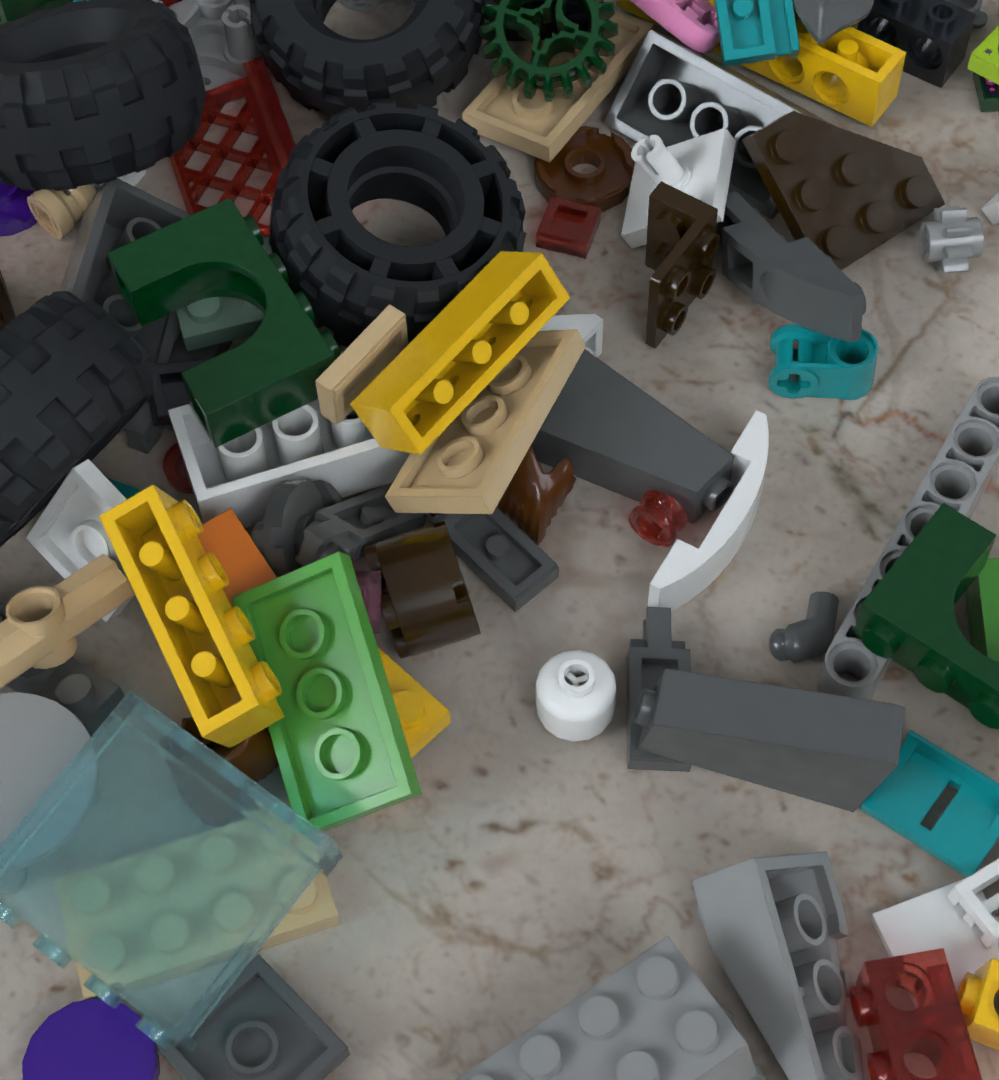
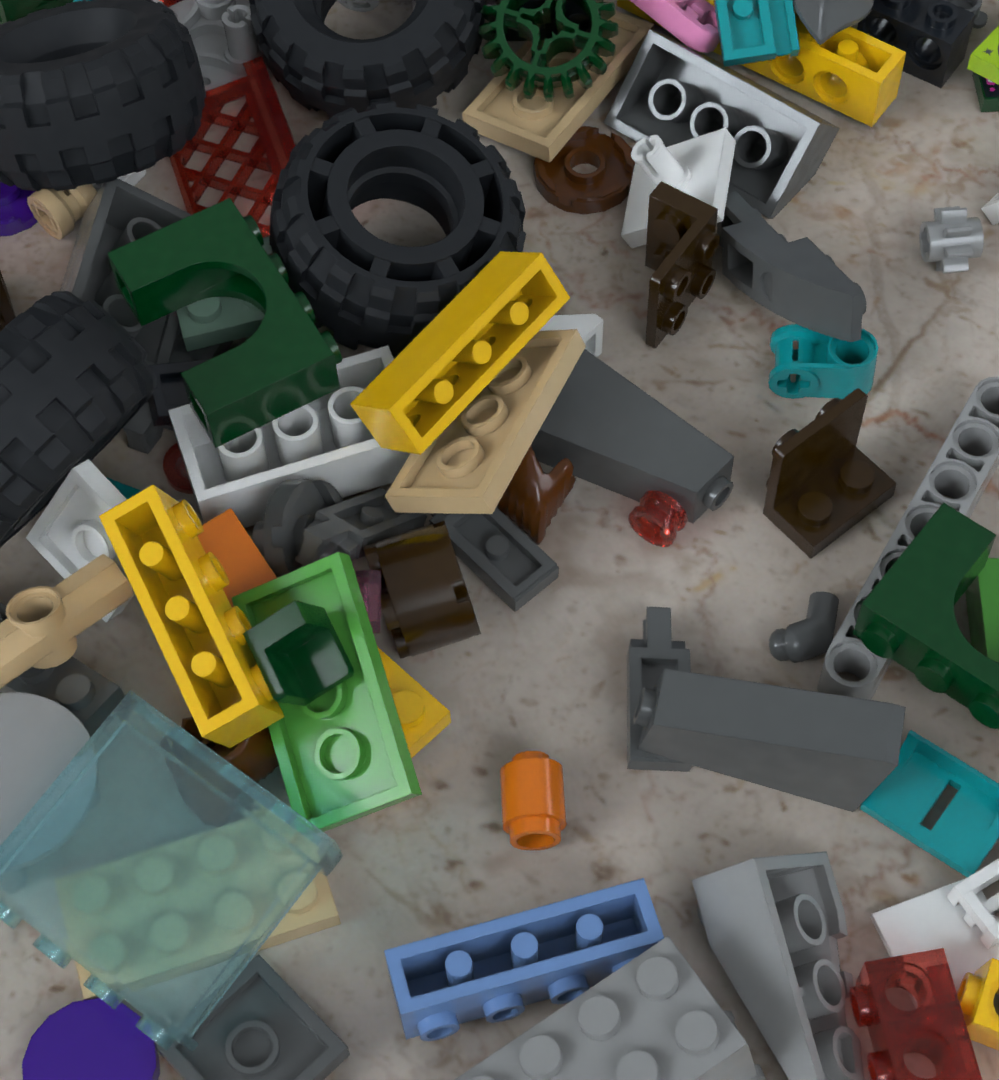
tan tile [315,304,408,425] -> none
clear red tile [536,197,601,259] -> none
white head [536,650,617,742] -> none
white slope [648,410,769,612] -> none
dark brown plate [742,111,945,270] -> none
none -> dark green panel [243,600,354,706]
none -> medium blue brick [384,878,664,1041]
none -> orange brick [500,751,567,850]
none -> dark brown bracket [763,388,897,558]

